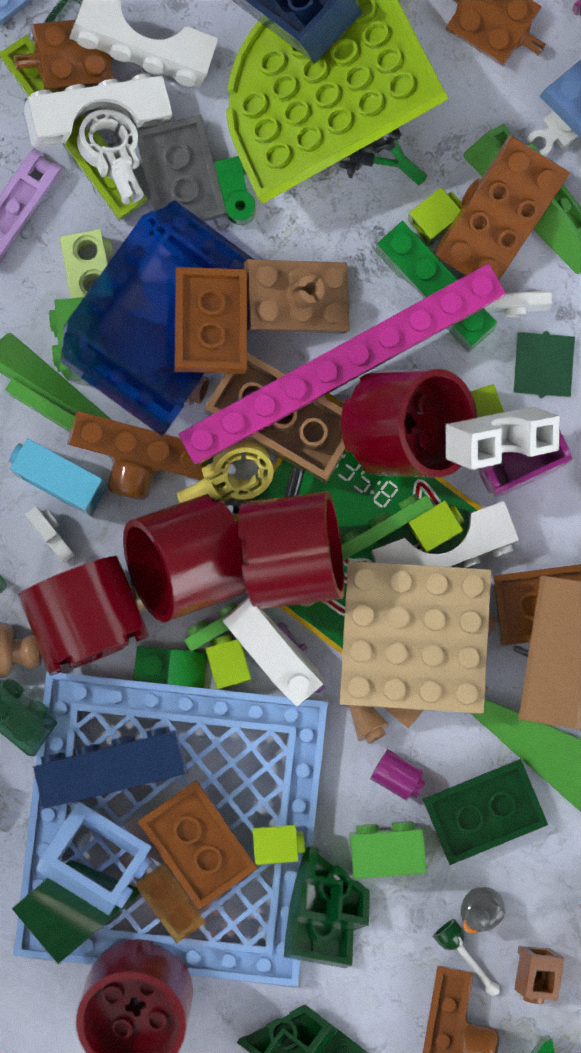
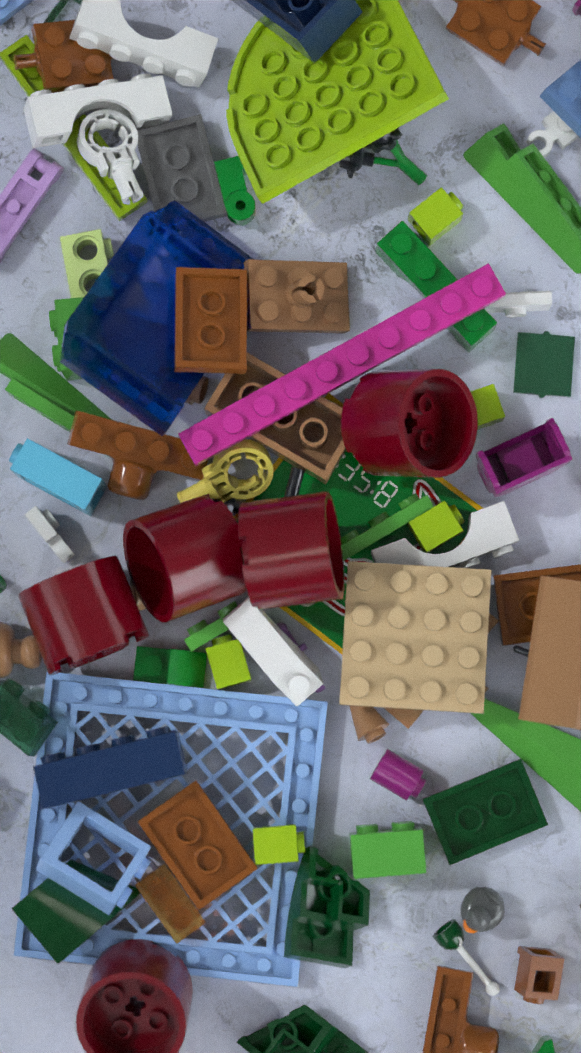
dark orange plate [433,135,570,281] -> none
white arch [446,406,559,470] -> none

